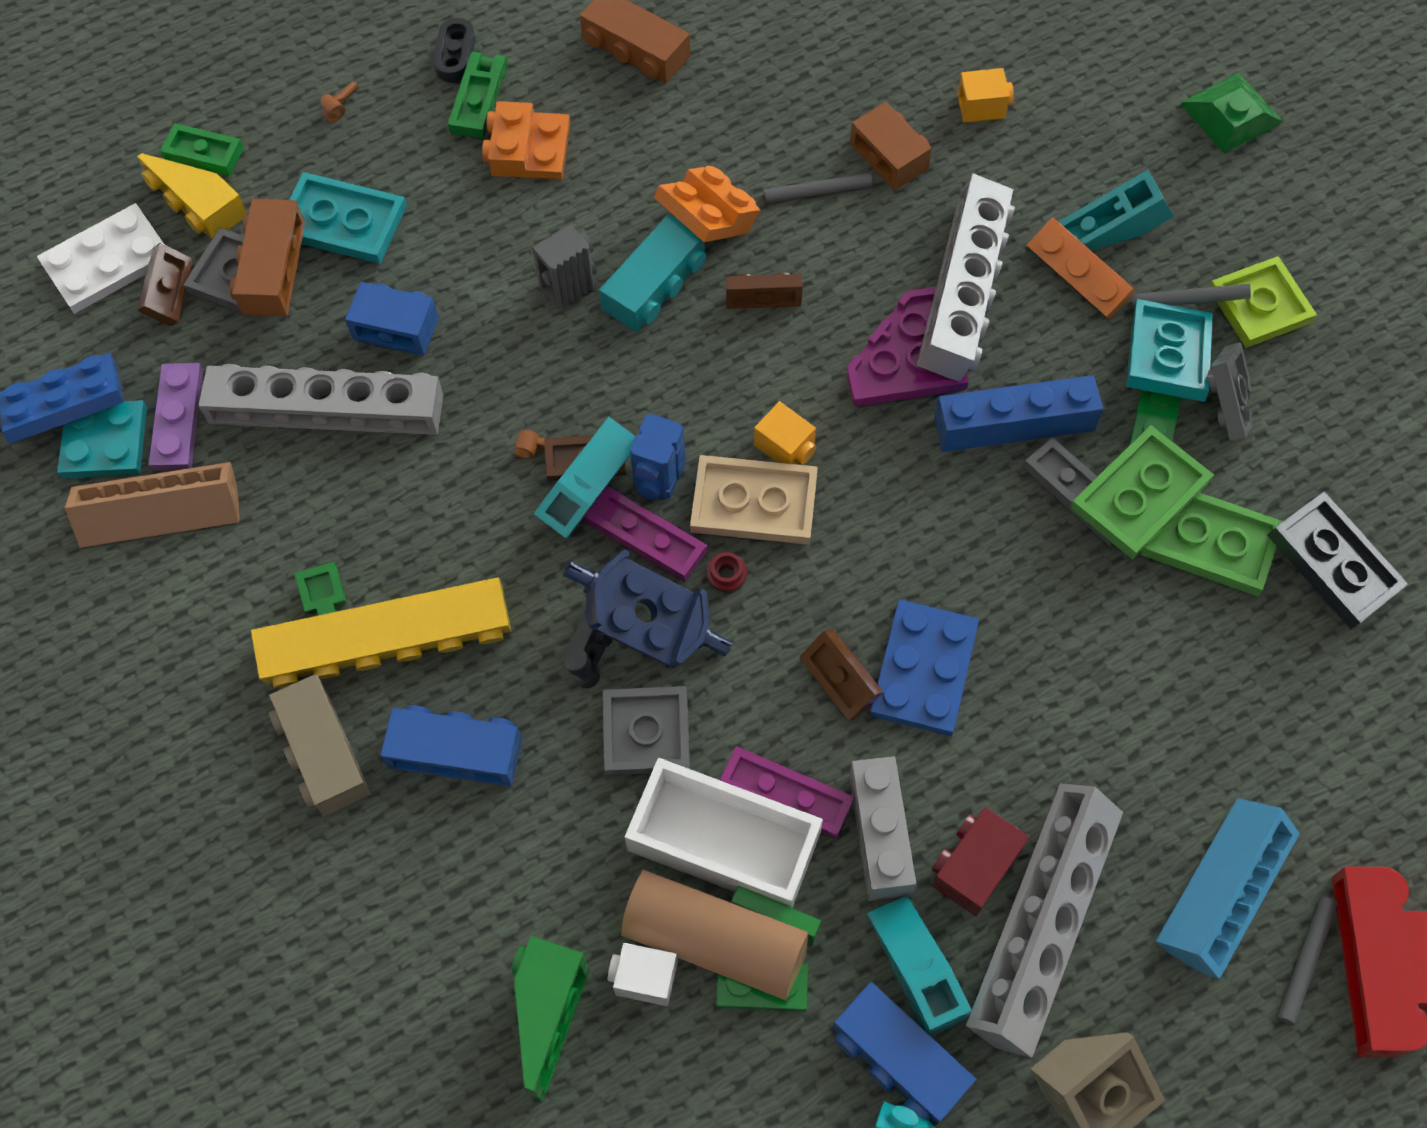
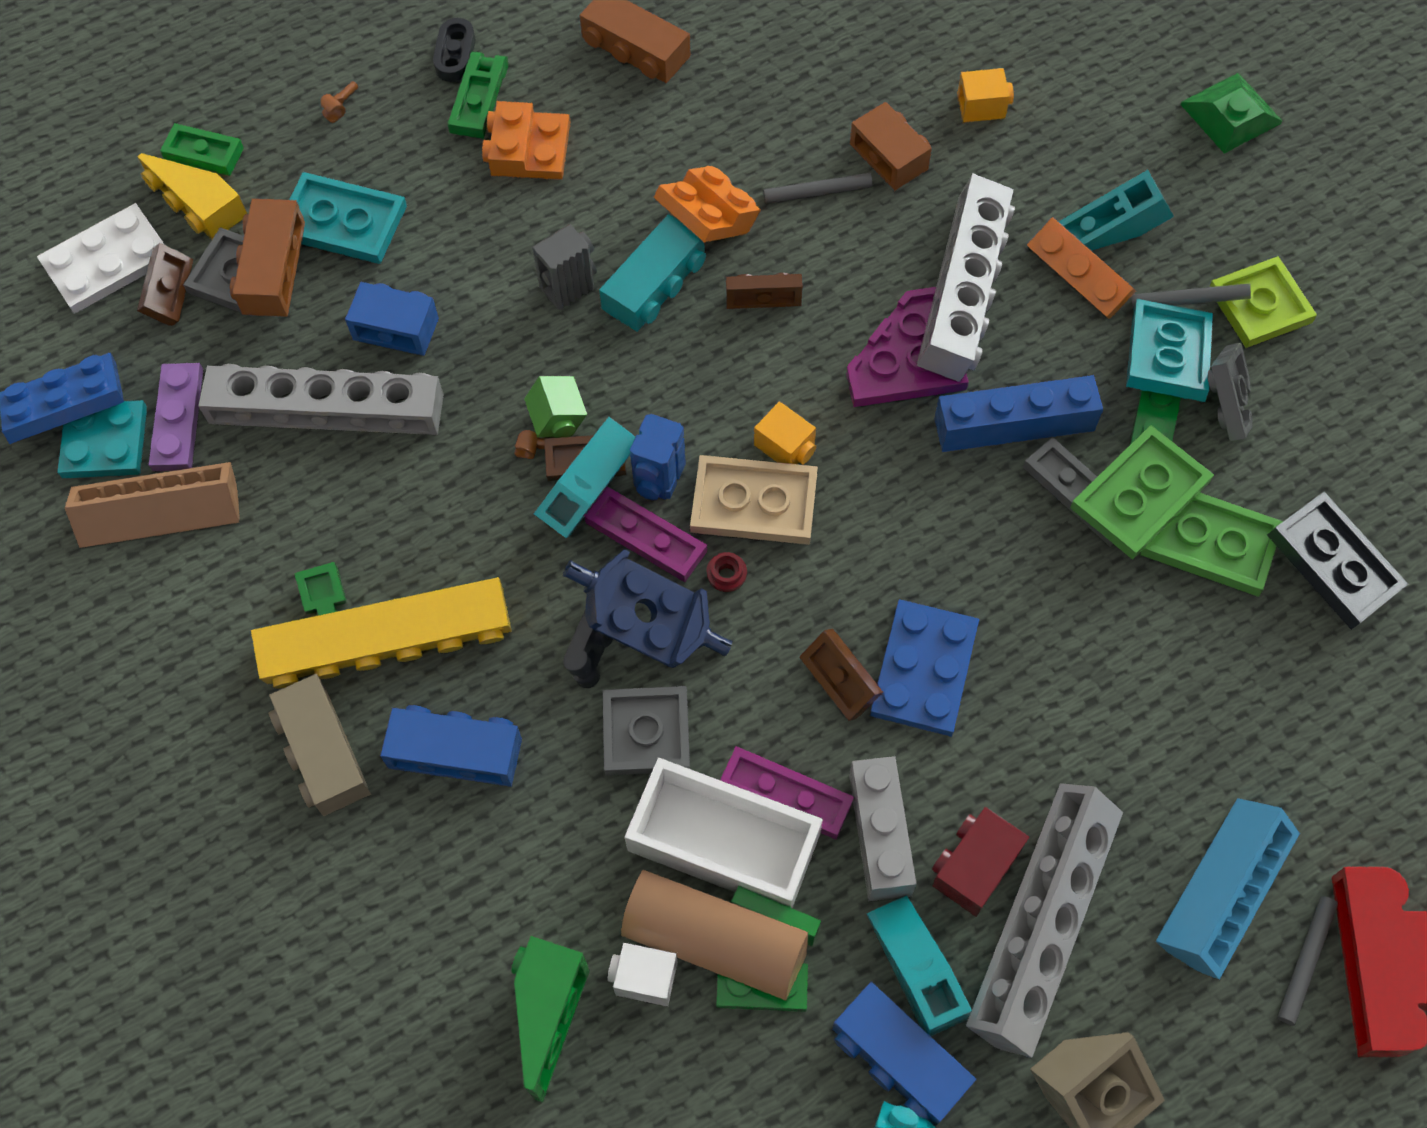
none -> bright green brick [524,376,587,438]

